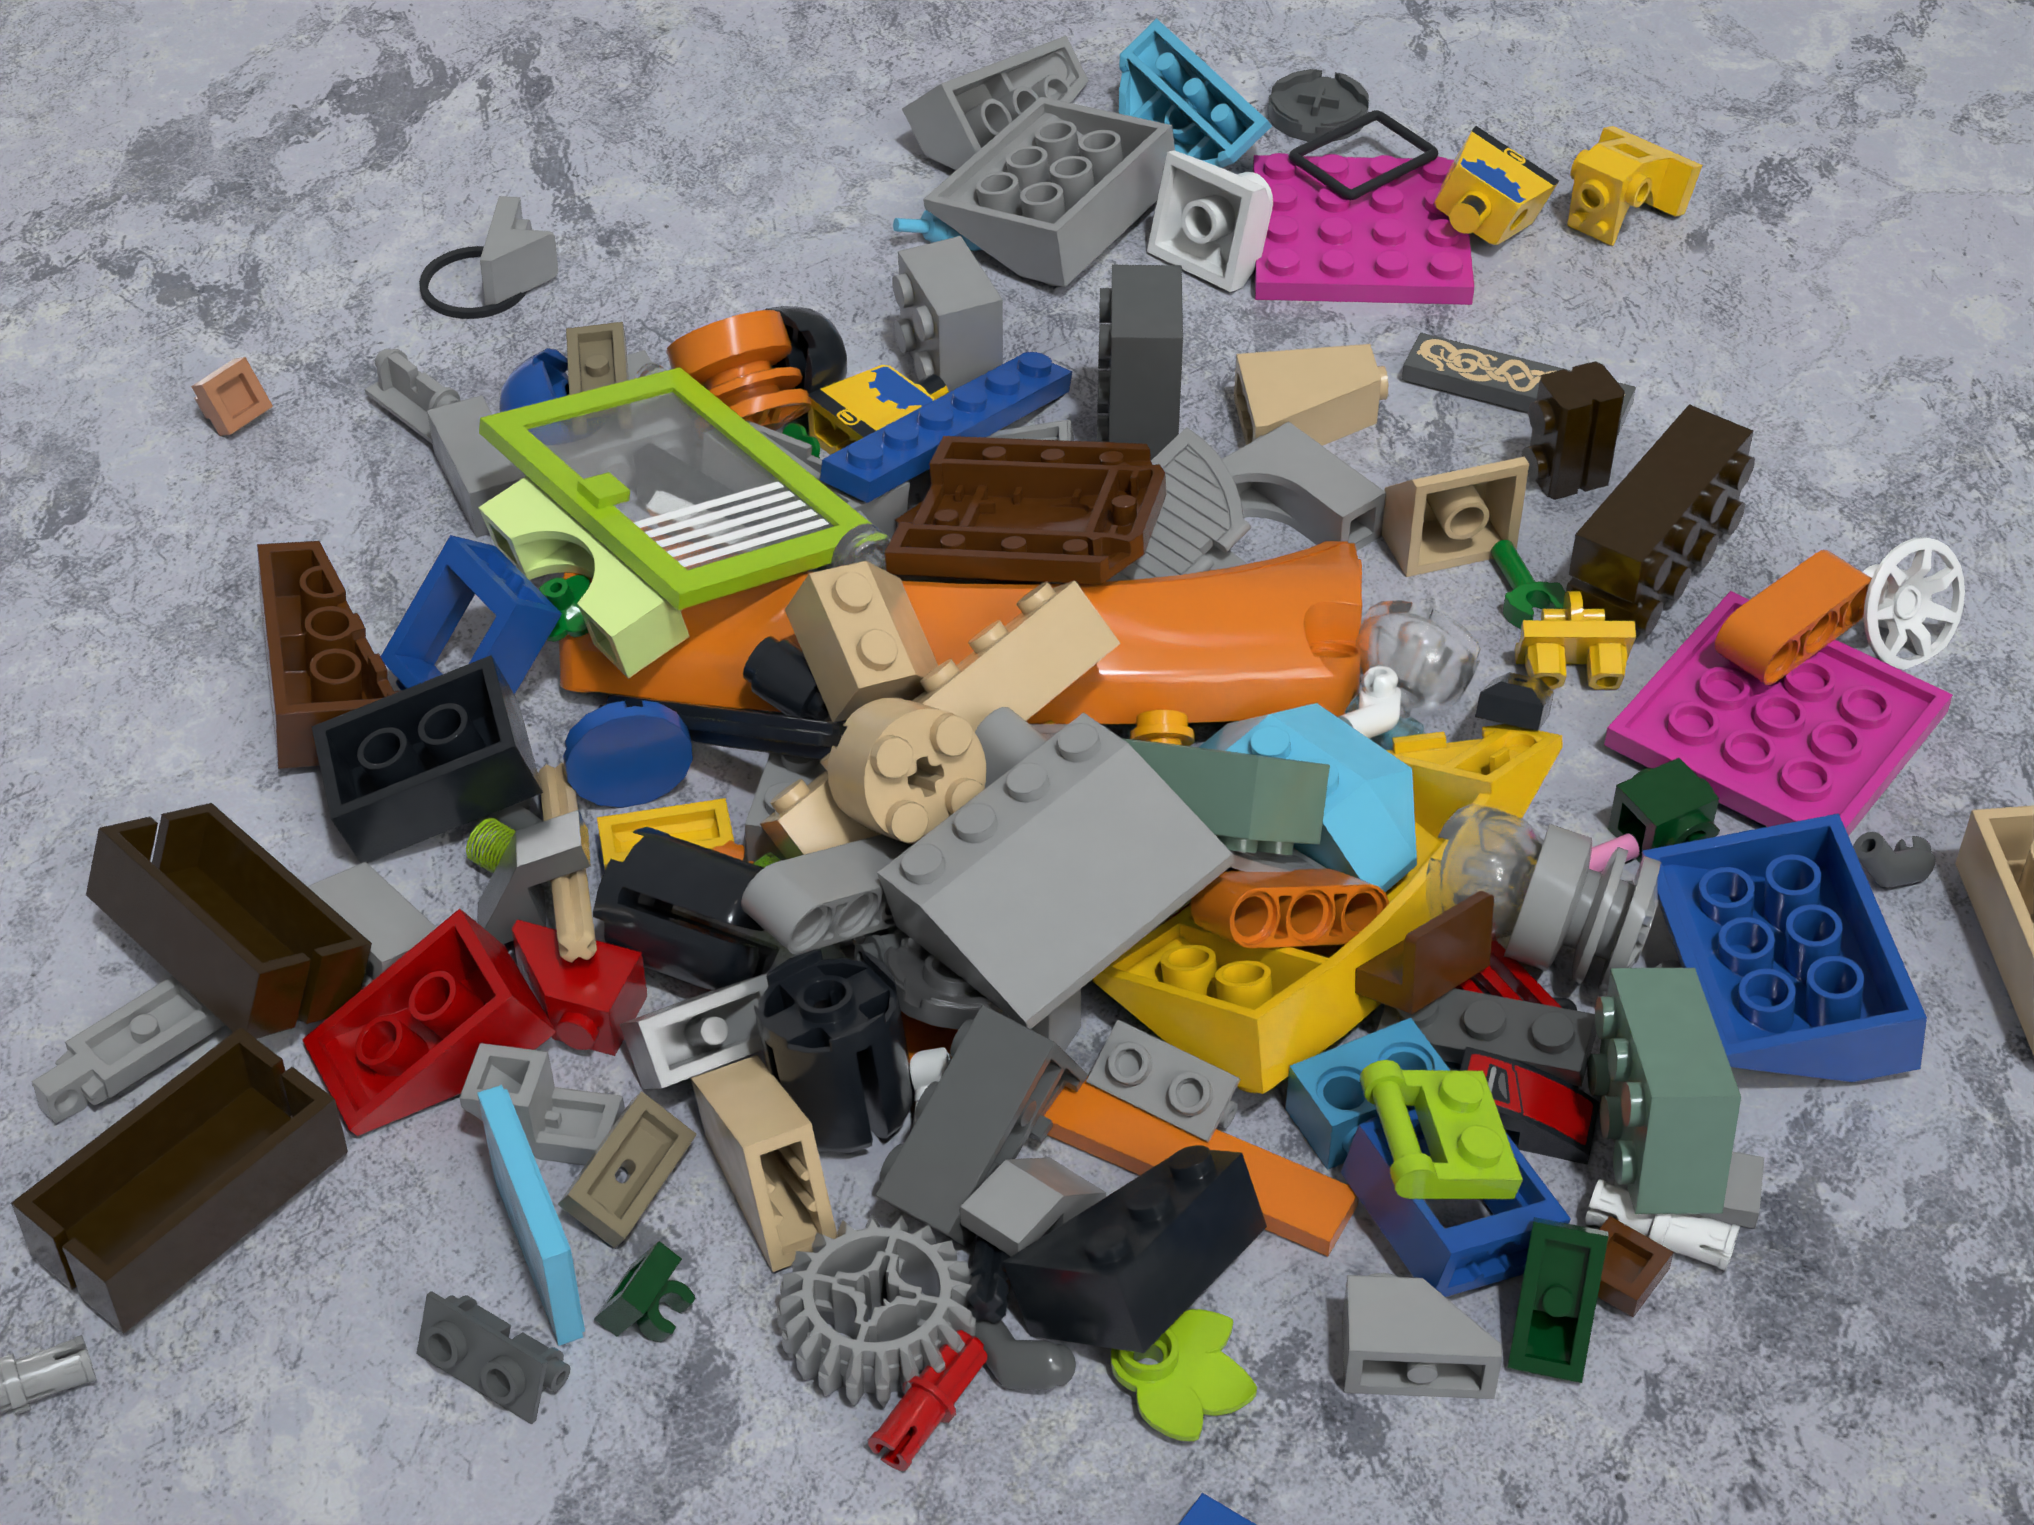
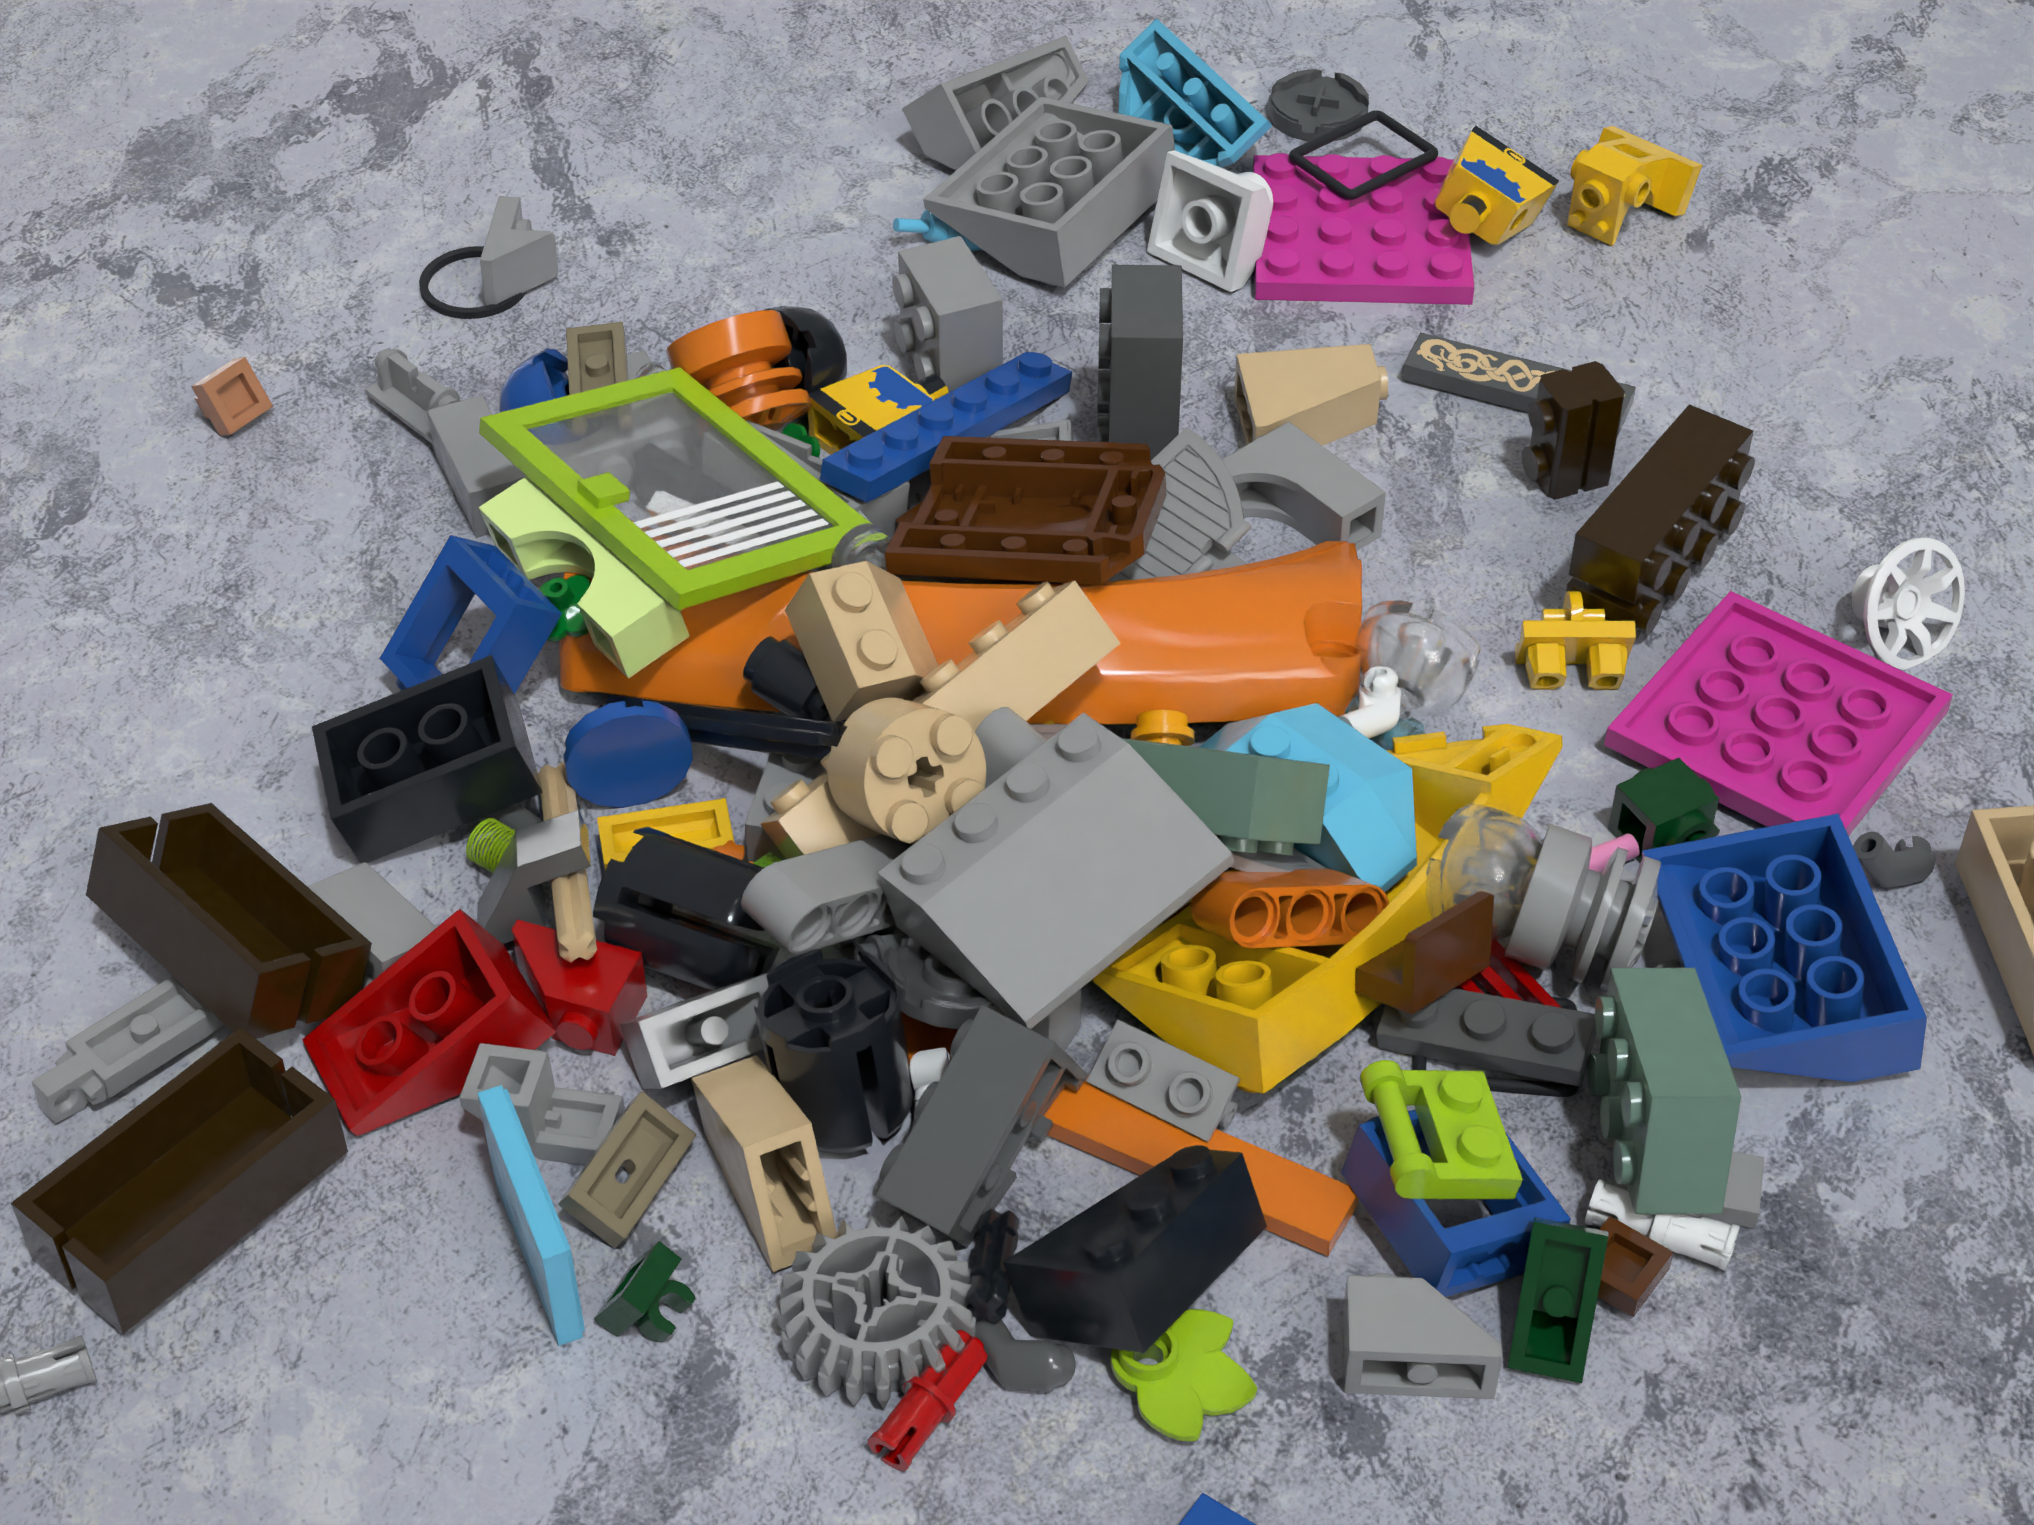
reddish brown wedge [257,541,399,769] -> none
dark grey hinge [416,1291,571,1424] -> none
light grey slope [960,1157,1106,1256] -> none
dark azure brick [1285,1018,1450,1170] -> none
tan slope [1381,456,1529,577] -> none
slope [1460,1047,1600,1165] -> none
black piece [1475,672,1554,731] -> none
green bar [1491,540,1566,629] -> none
orange beam [1715,549,1872,685] -> none

